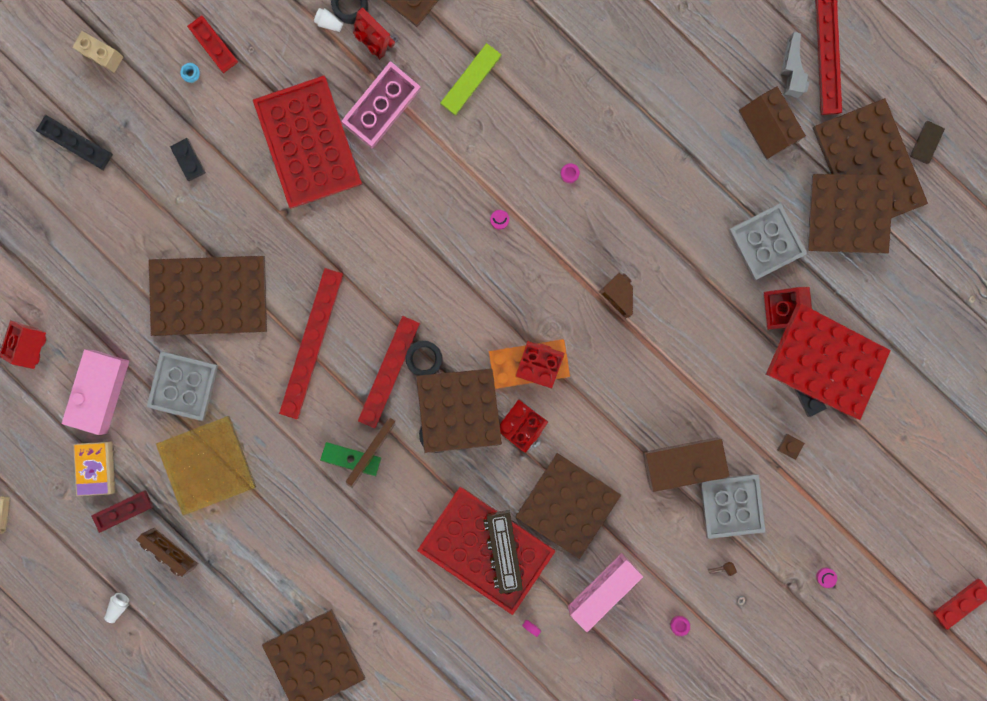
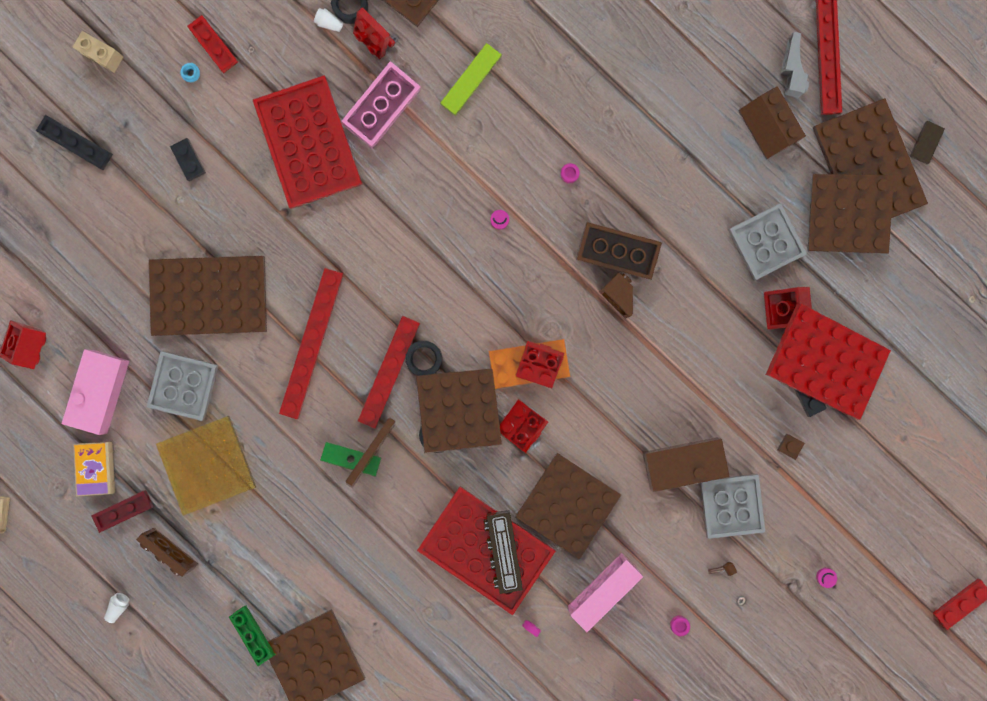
none -> green tile [229,605,276,666]
none -> reddish brown brick [576,222,662,280]

